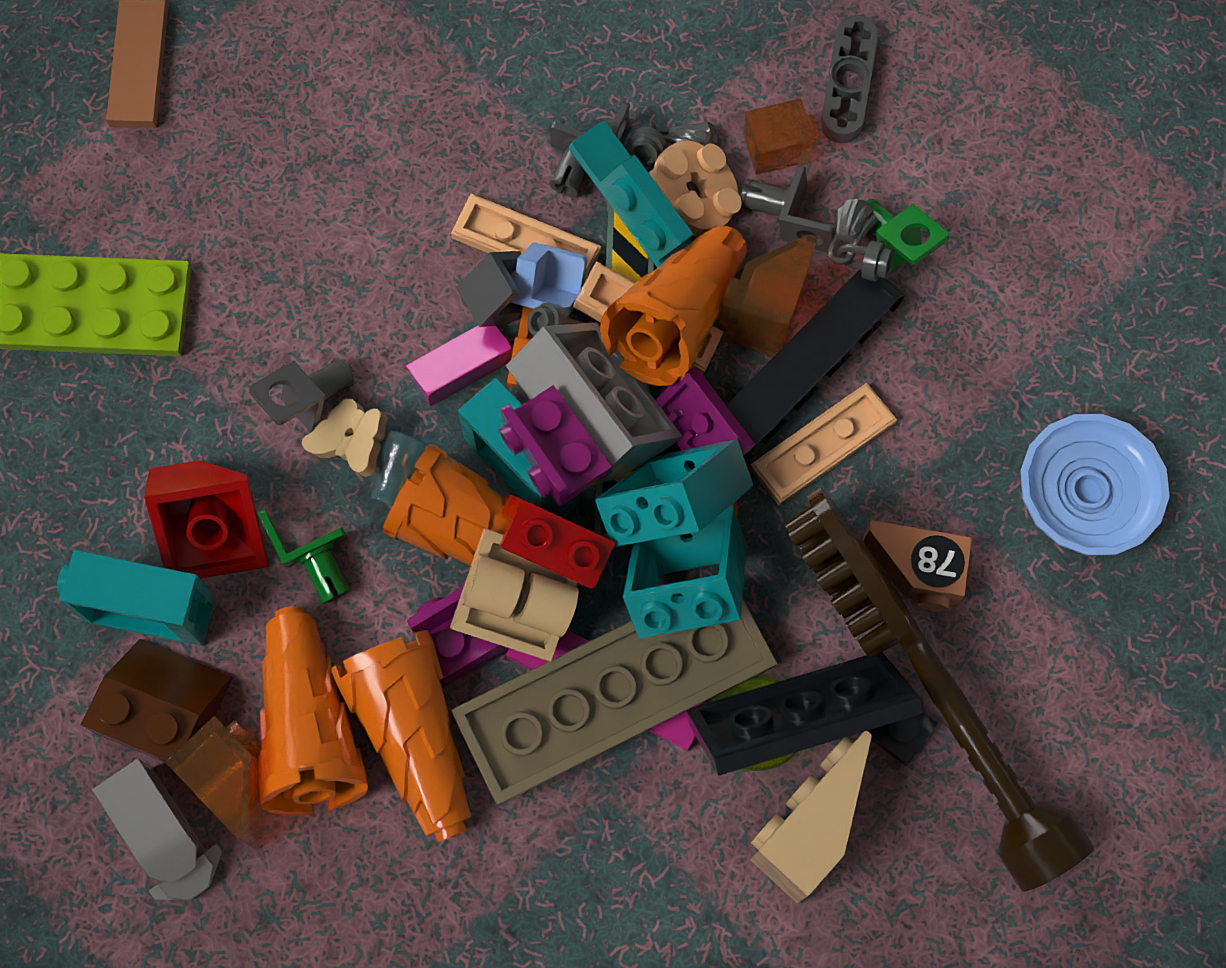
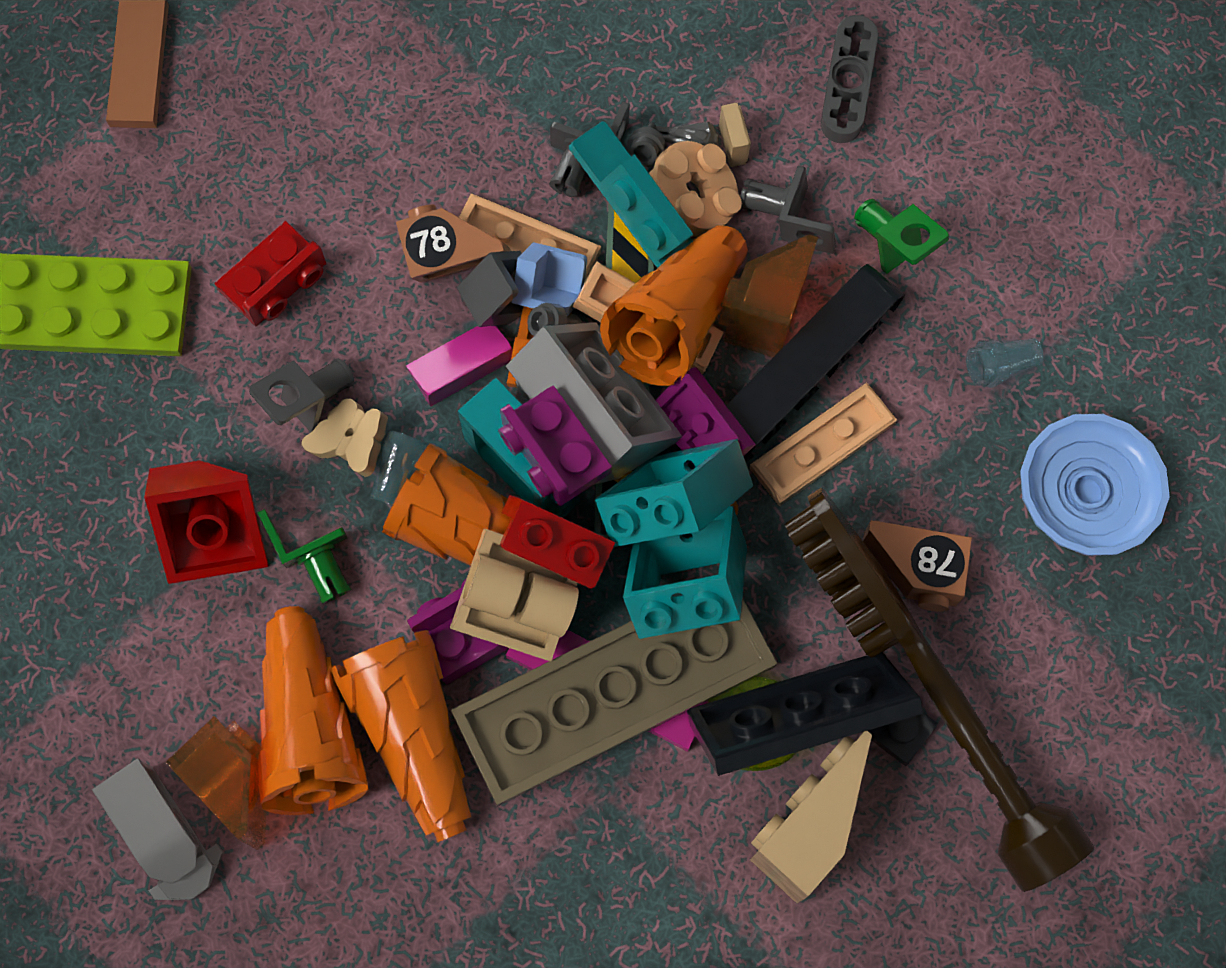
teal window [57,550,216,646] -> none
reddish brown slope [80,639,233,772] -> none
clear orange brick [742,98,819,175] -> none
dark grey piece [828,199,894,282] -> none
none -> red bracket [214,221,327,327]
none -> nougat slope [396,204,511,283]
none -> tan tile [719,102,751,167]
none -> clear light blue cone [966,338,1043,388]

